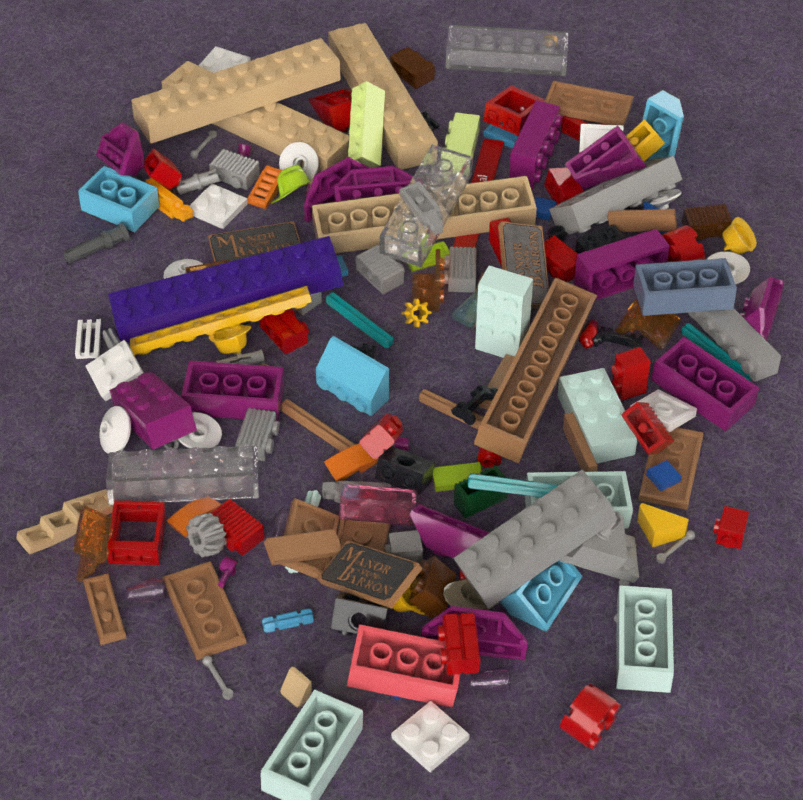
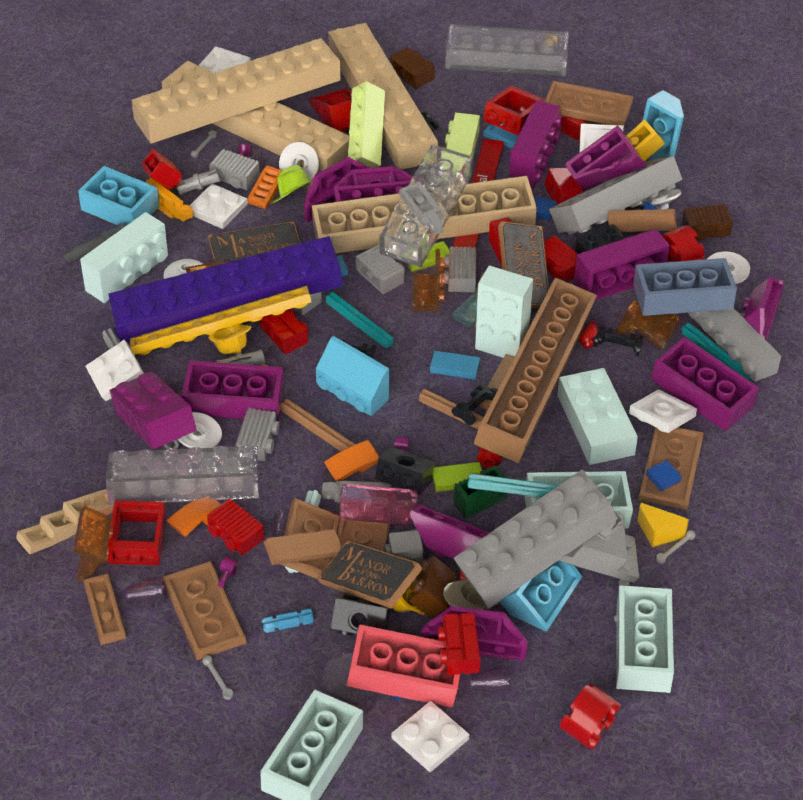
white tile [75,319,102,359] -> none
magenta wedge [96,122,144,176] -> none
white dish [99,406,131,454] -> none
light grey gear [186,513,227,557] -> none
tan slope [281,666,312,707] -> none
brick [359,413,403,459] -> none
yellow gear [401,299,432,327] -> none
black hinge [547,226,566,241] -> none
medium nougat tile [563,412,598,472] -> none
red brick [611,347,651,401] -> none
red brick [621,402,674,455] -> none
red brick [713,506,749,549] -> none
yellow piece [722,217,757,255] -> none
none -> light aqua brick [80,212,168,303]
none -> dark azure tile [430,351,480,380]

